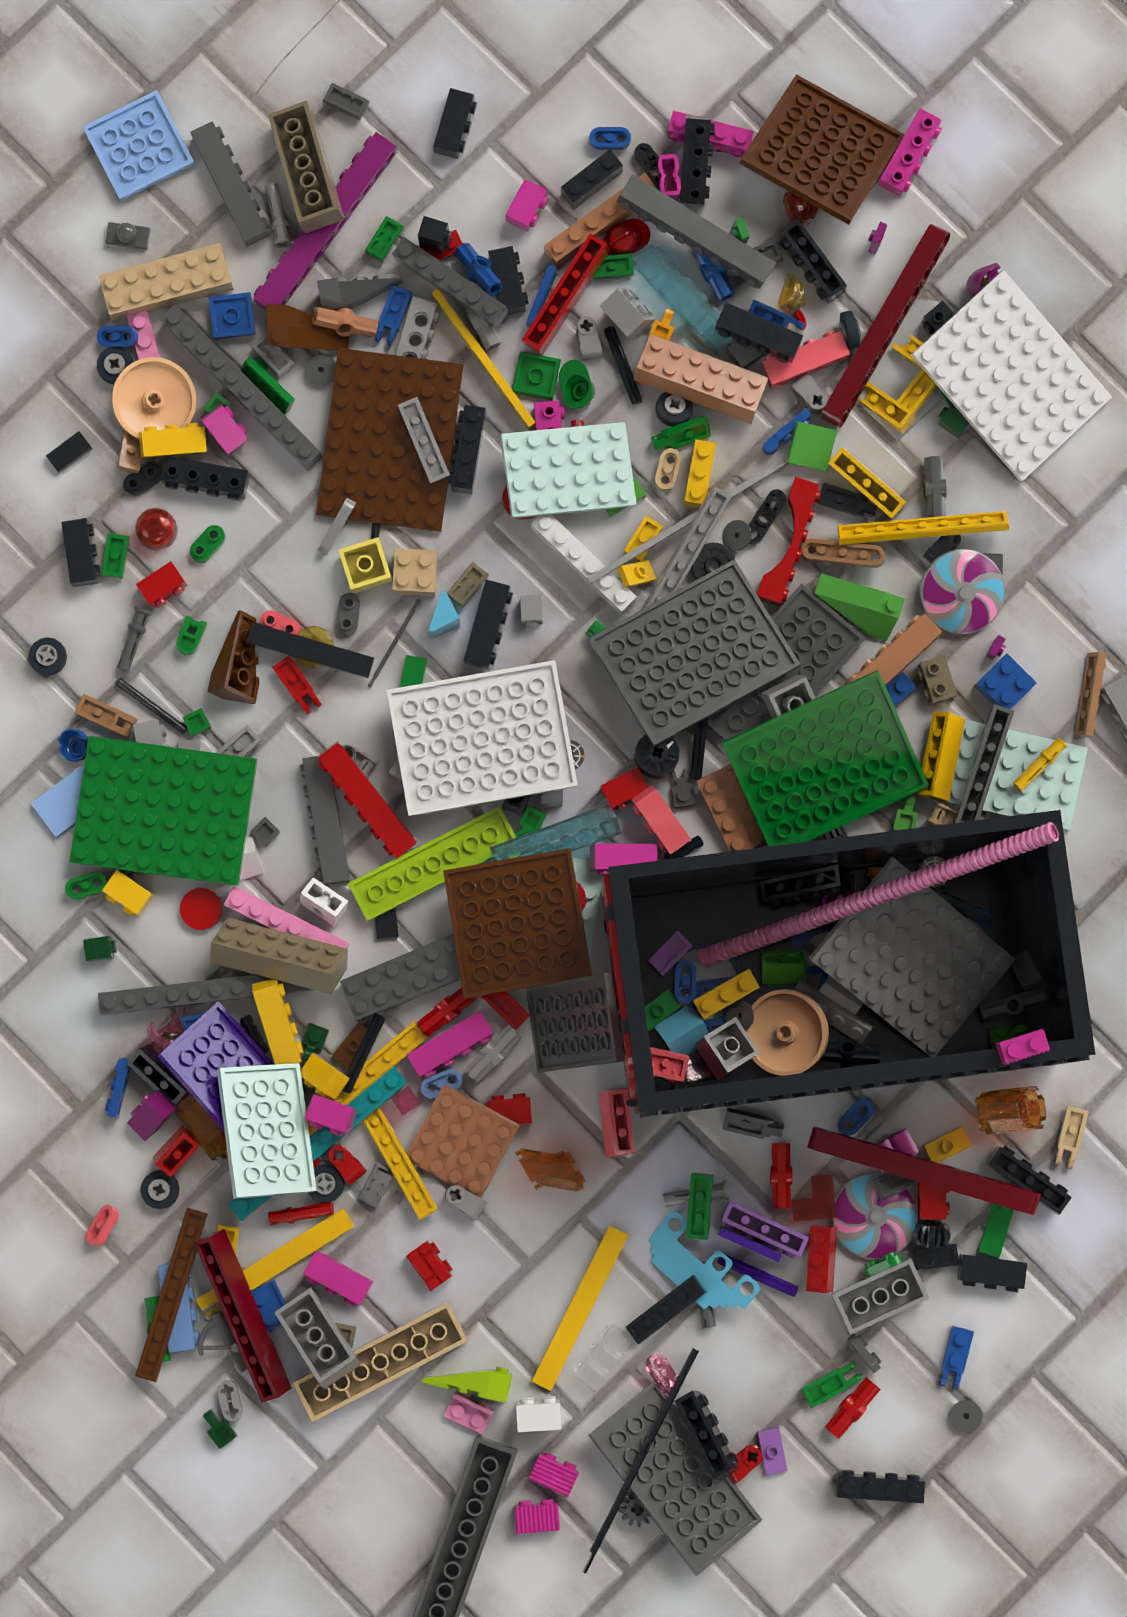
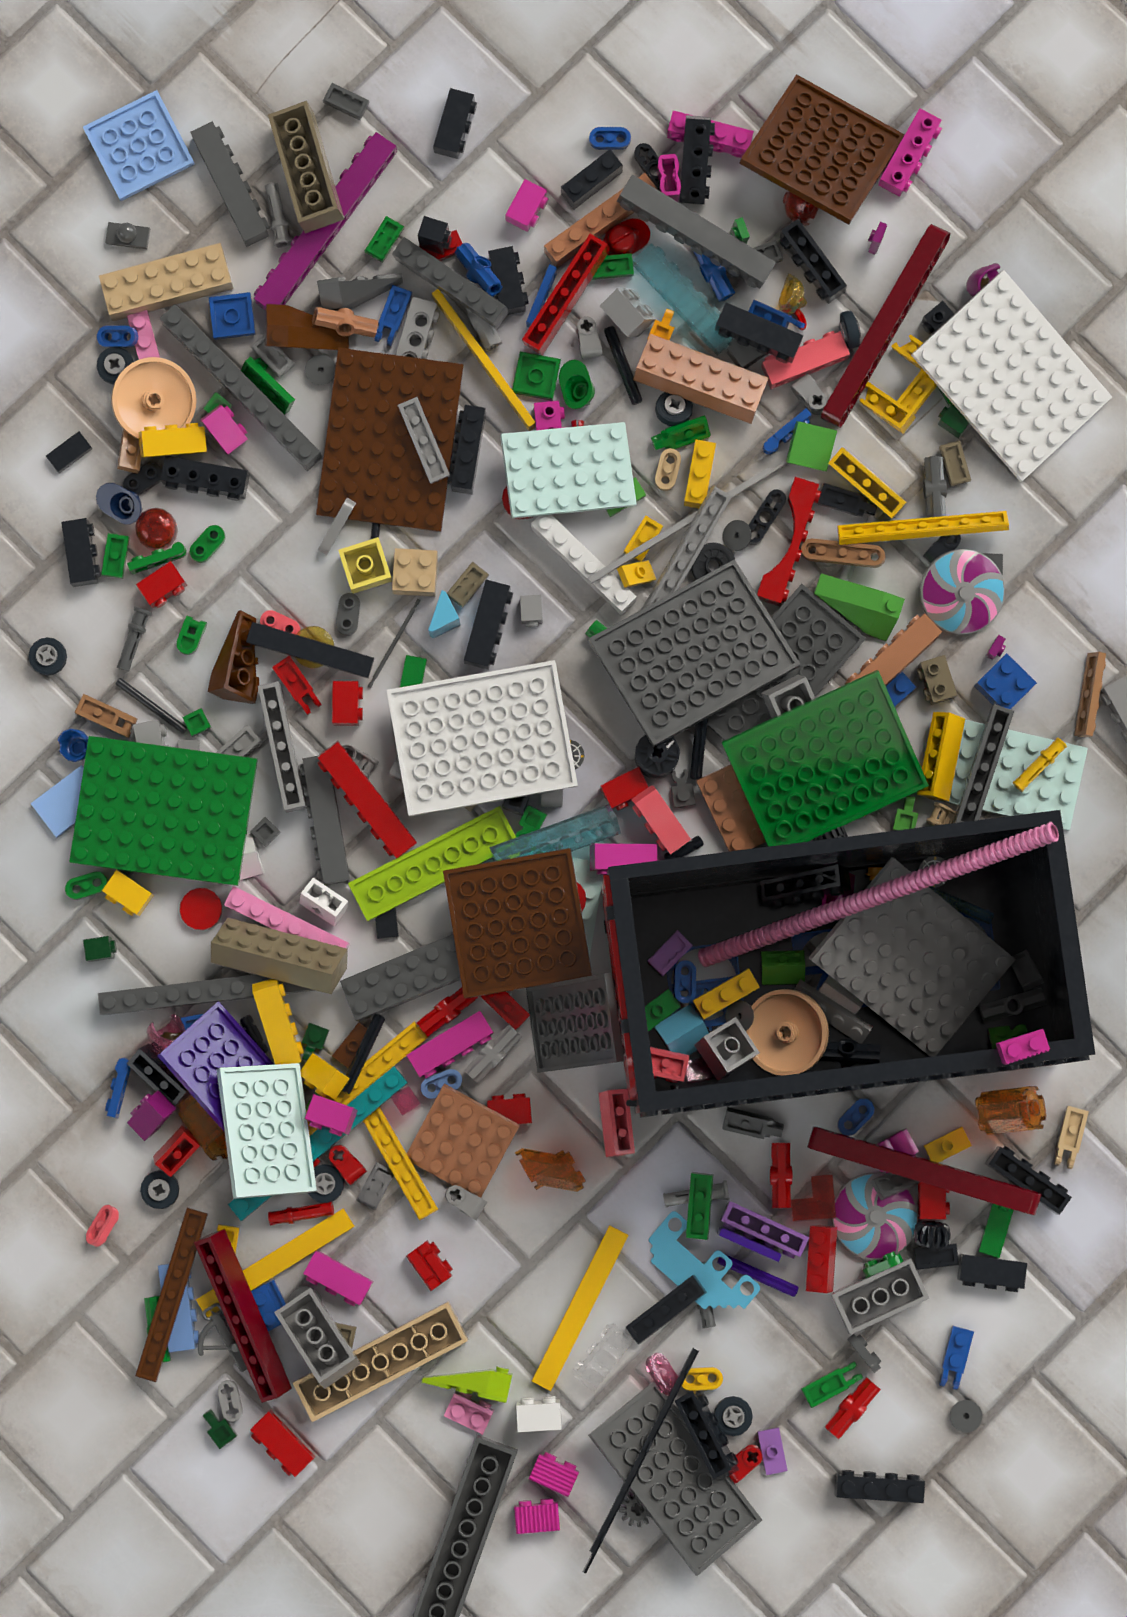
none -> dark blue piece [96,483,143,525]
none -> green plate [127,542,187,575]
none -> red brick [250,1409,316,1477]
none -> light grey brick [258,682,307,813]
none -> red brick [332,681,363,726]
none -> yellow plate [682,1367,723,1391]
none -> black wheel [714,1396,753,1436]
none -> dark tan plate [939,440,971,487]

